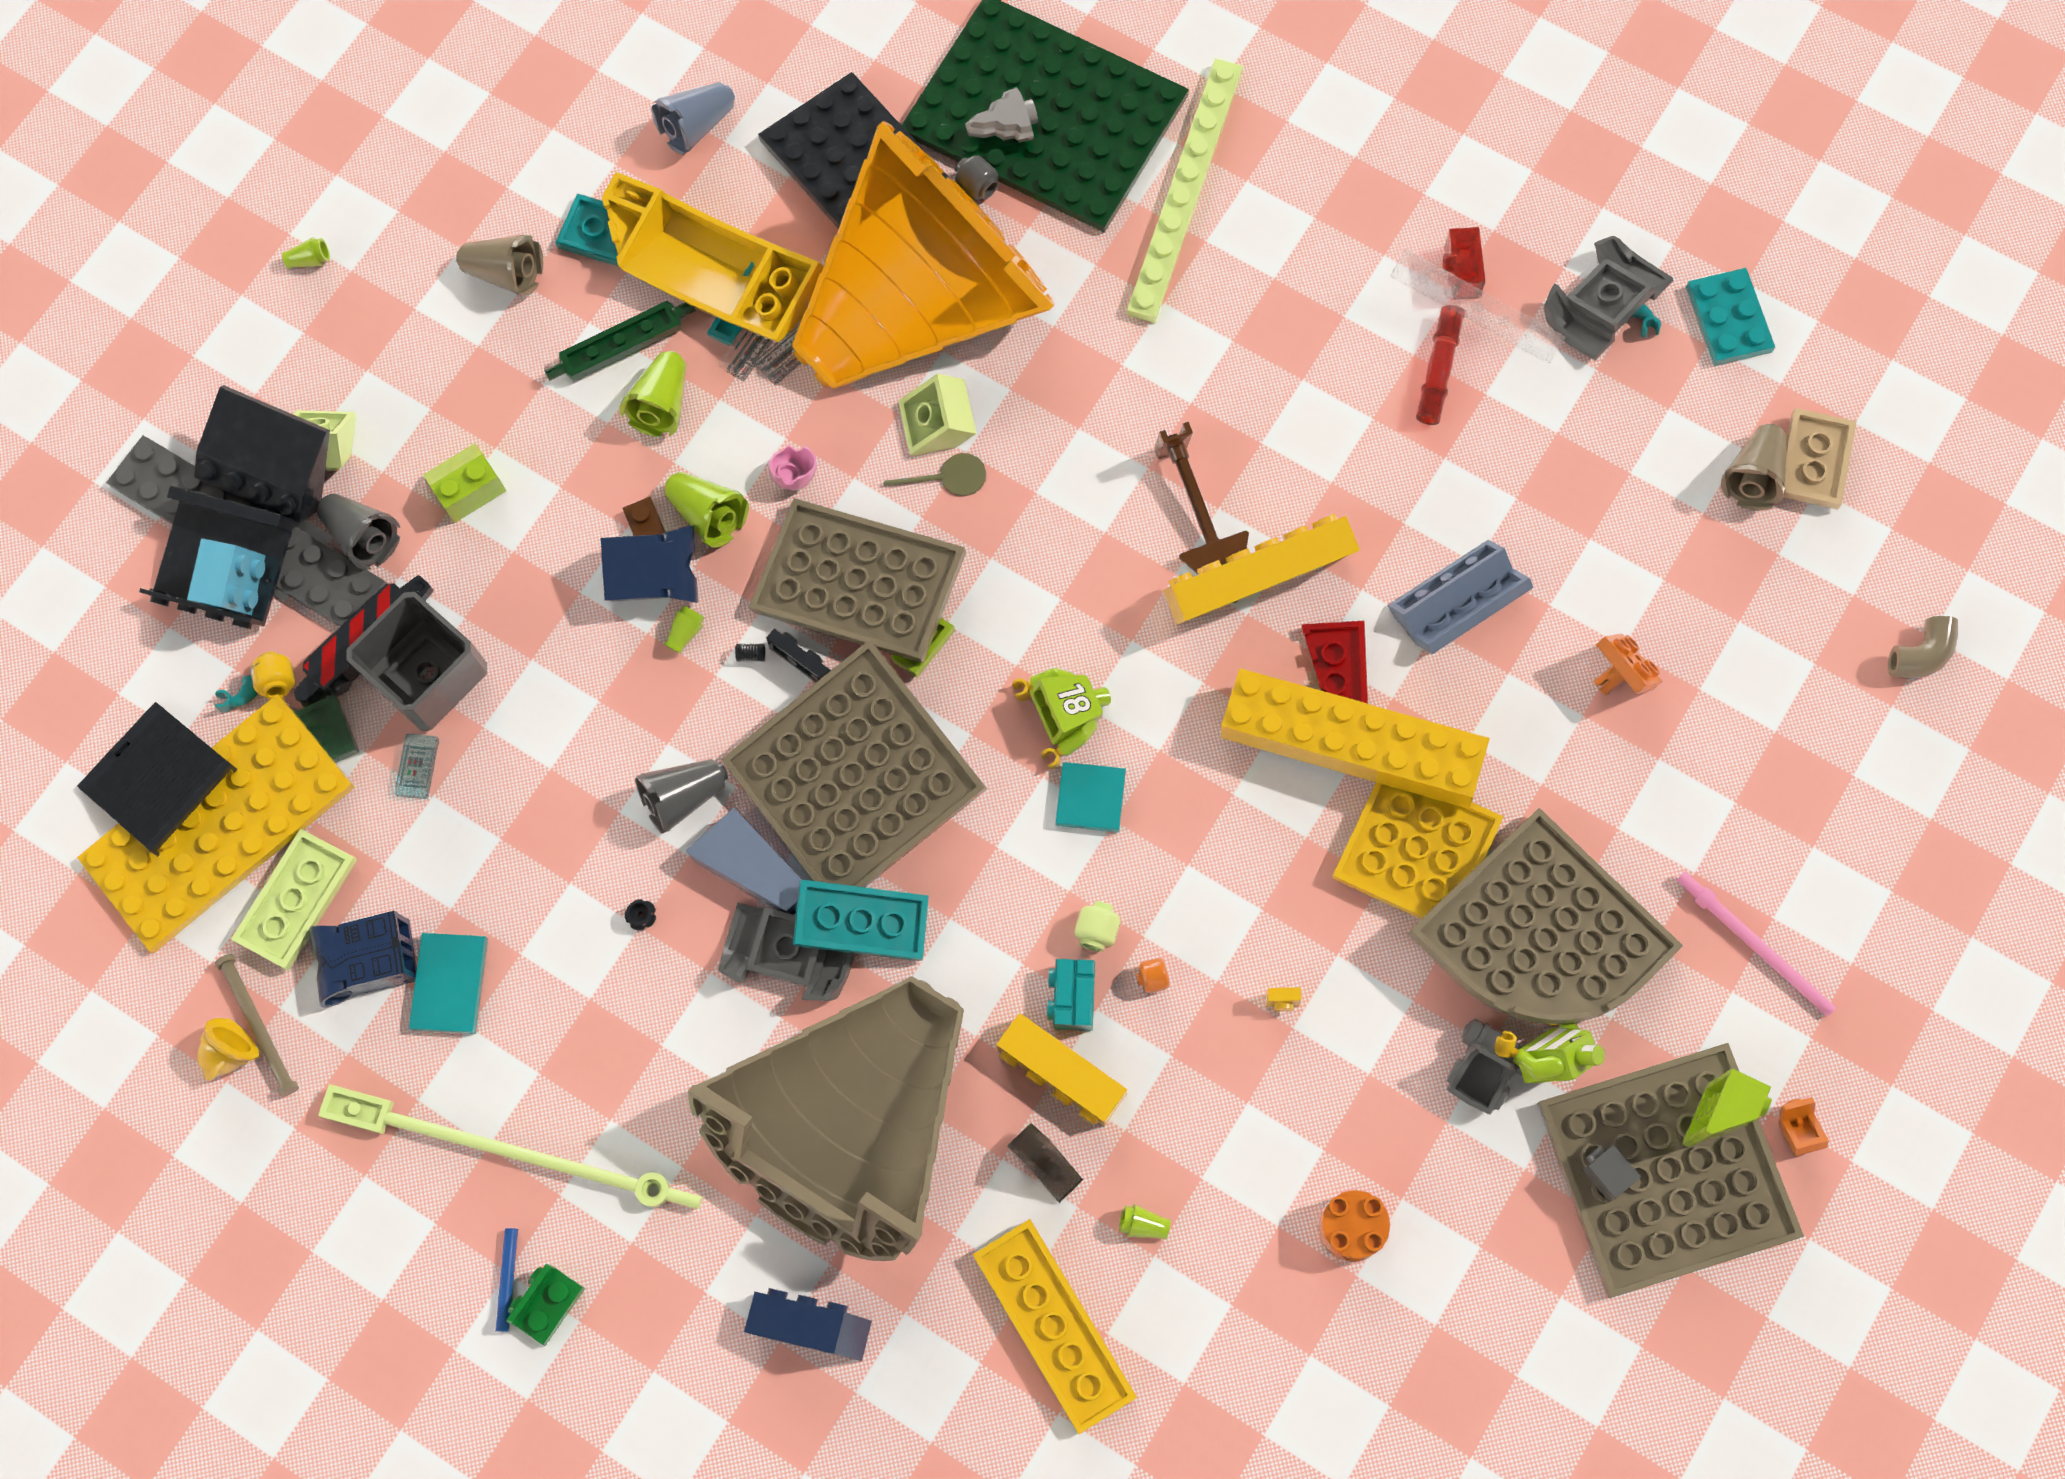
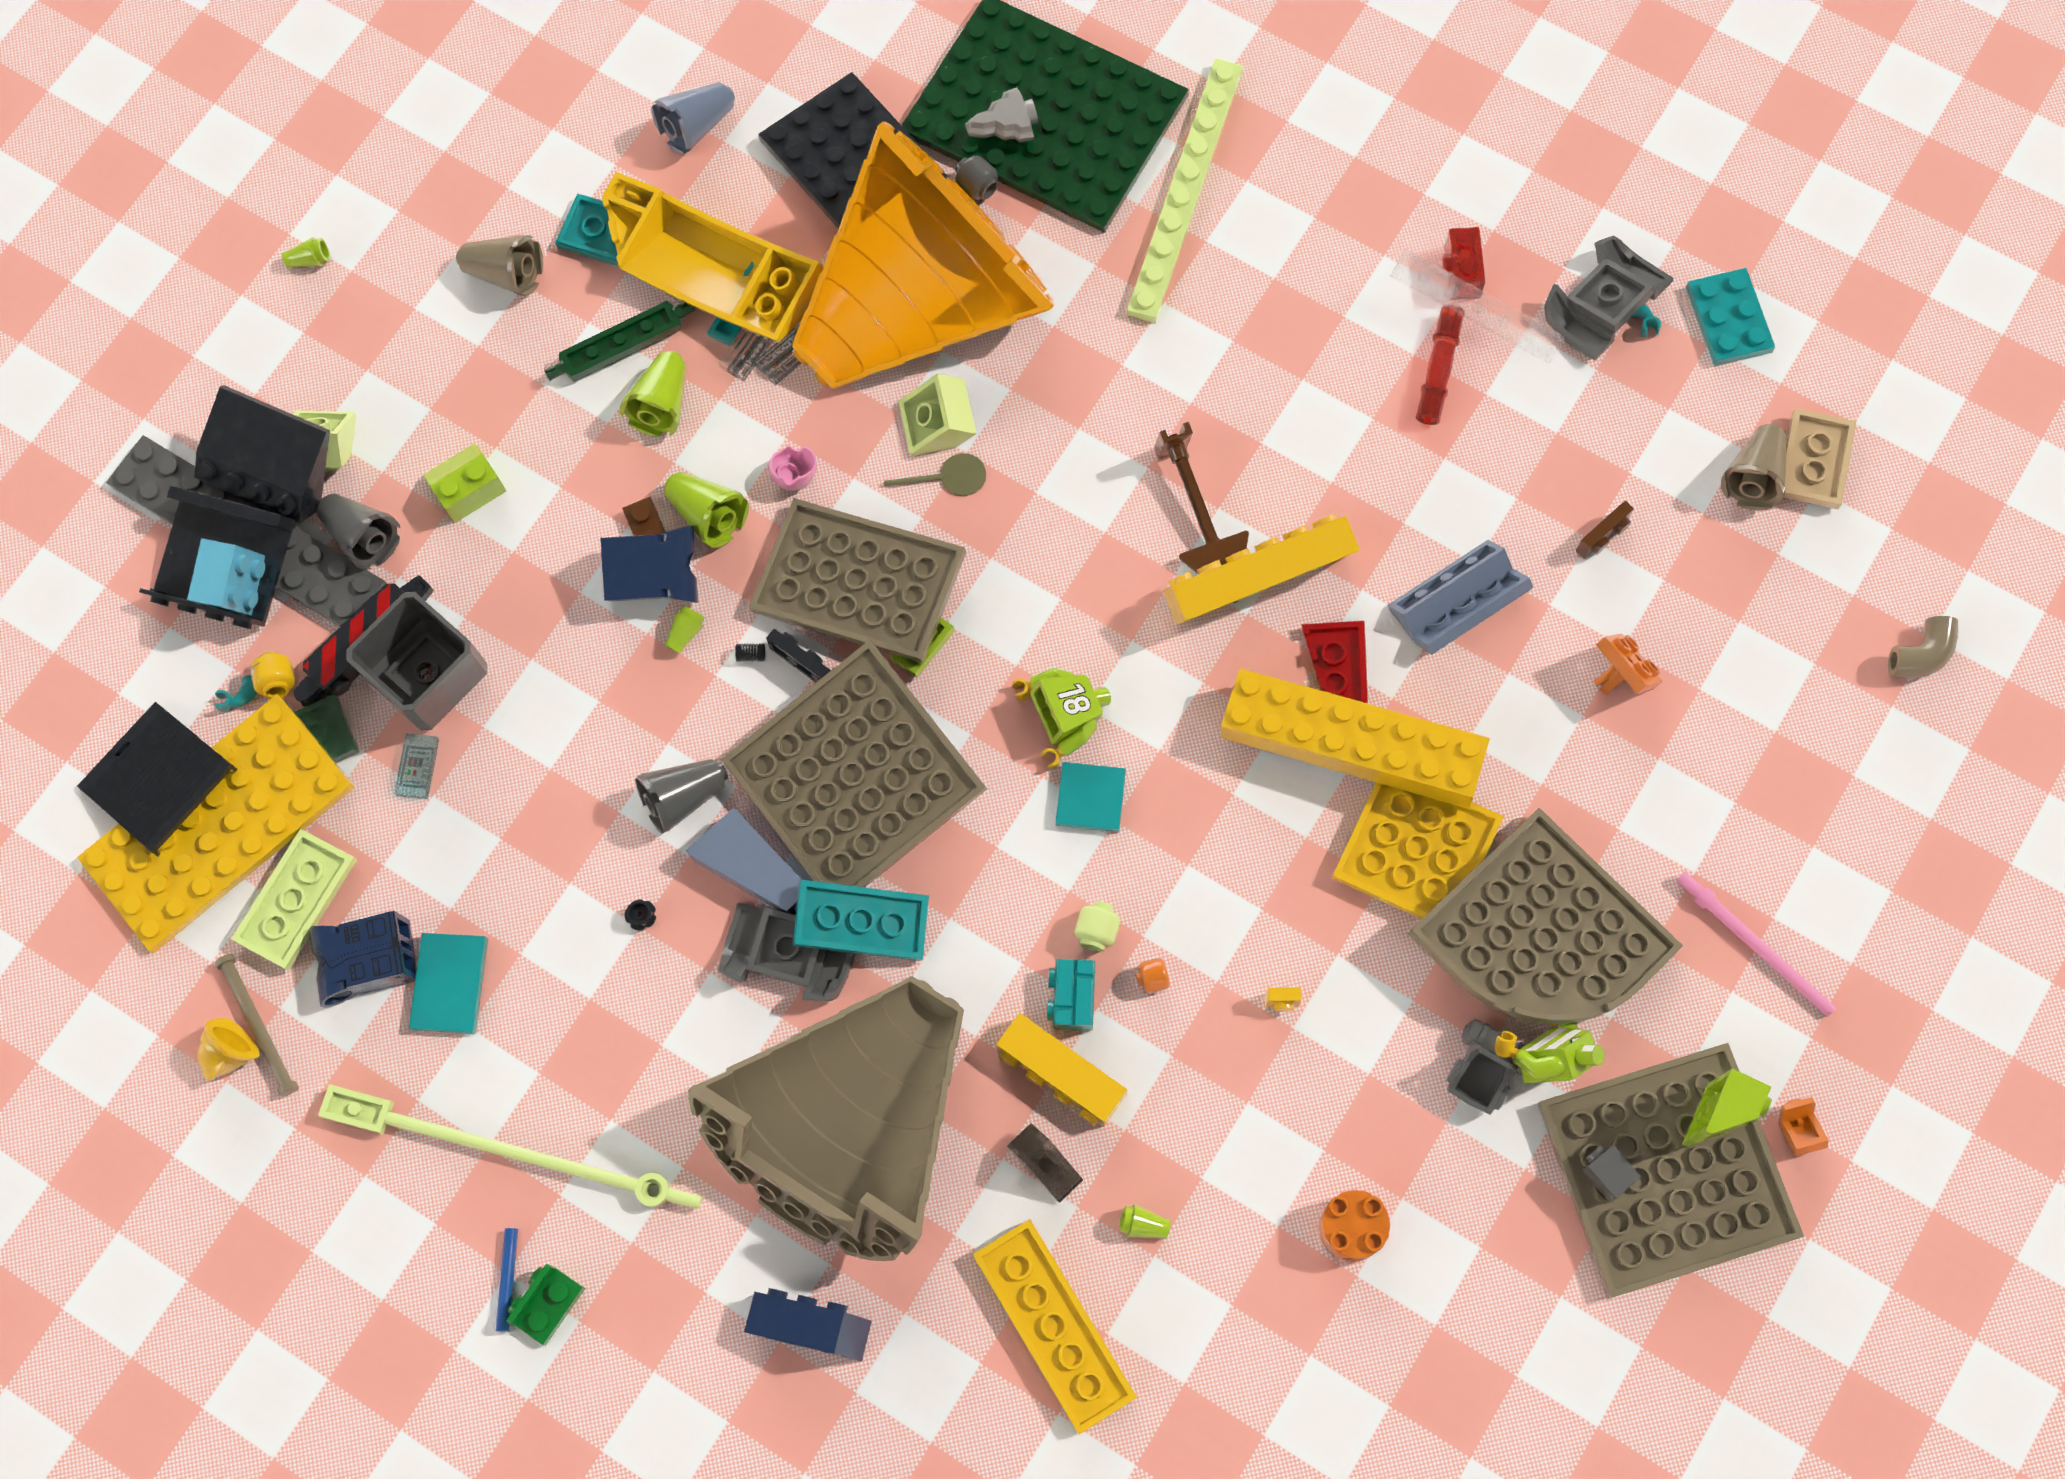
none -> reddish brown plate [1576,500,1634,559]

